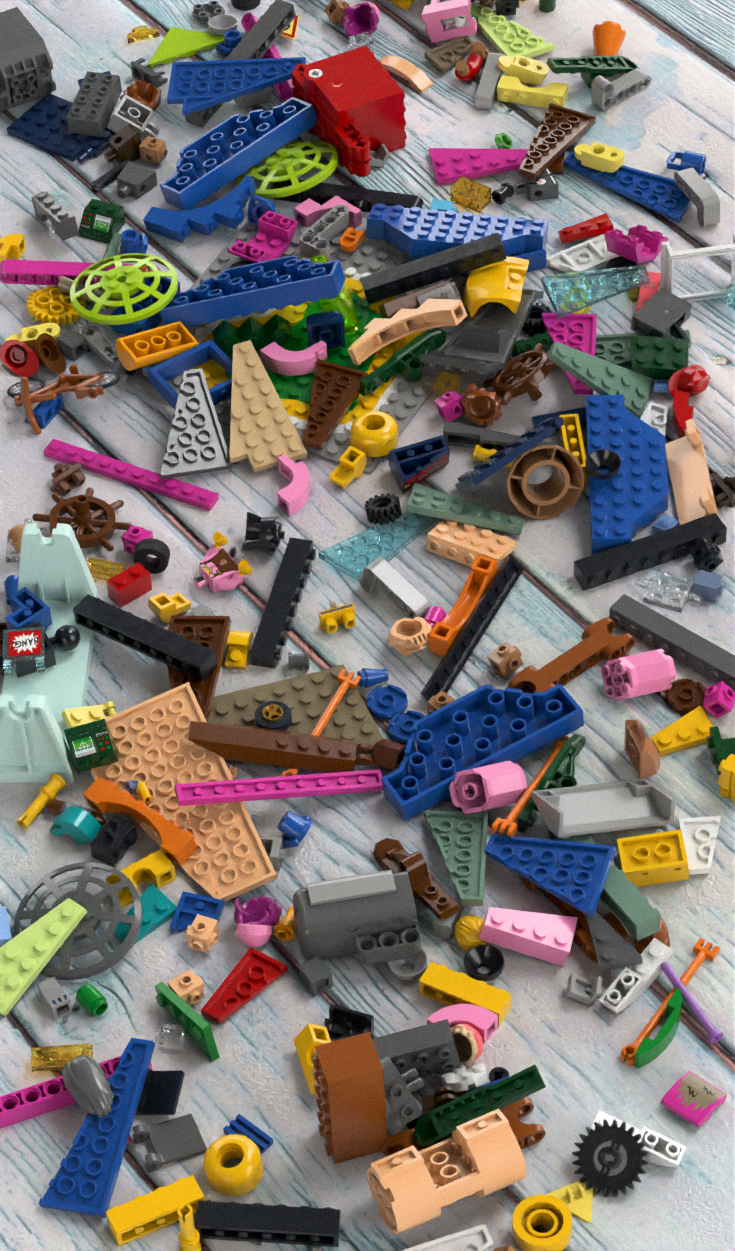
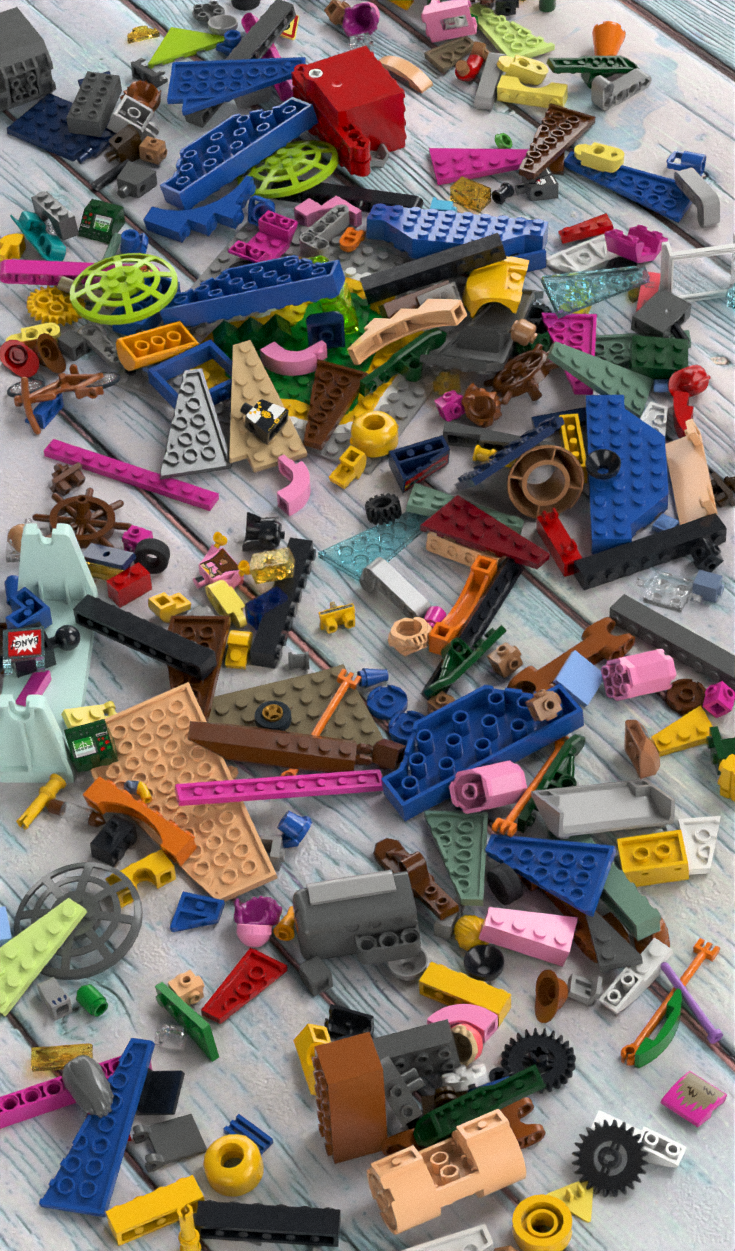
teal brick [49,806,102,844] -> none
teal wing [114,883,177,945] -> none
light nougat brick [185,914,219,953] -> none
light grey hinge [228,547,244,564] -> none
none -> teal panel [10,211,66,262]
none -> dark pink slope [15,670,52,706]
none -> tile [83,543,136,571]
none -> light yellow piece [205,580,247,629]
none -> torso [240,399,289,445]
none -> clear blue bracket [245,586,288,631]
none -> clear yellow brick [249,547,295,584]
none -> dark red wing [420,495,550,569]
none -> dark green piece [424,625,507,698]
none -> black tyre [487,863,523,905]
none -> black gear [501,1028,576,1094]
none -> medium nougat head [509,319,538,346]
none -> medium nougat brick [525,689,562,721]
none -> dark orange piece [535,970,568,1023]
none -> red brick [536,508,582,577]
none -> light blue tile [553,650,603,707]

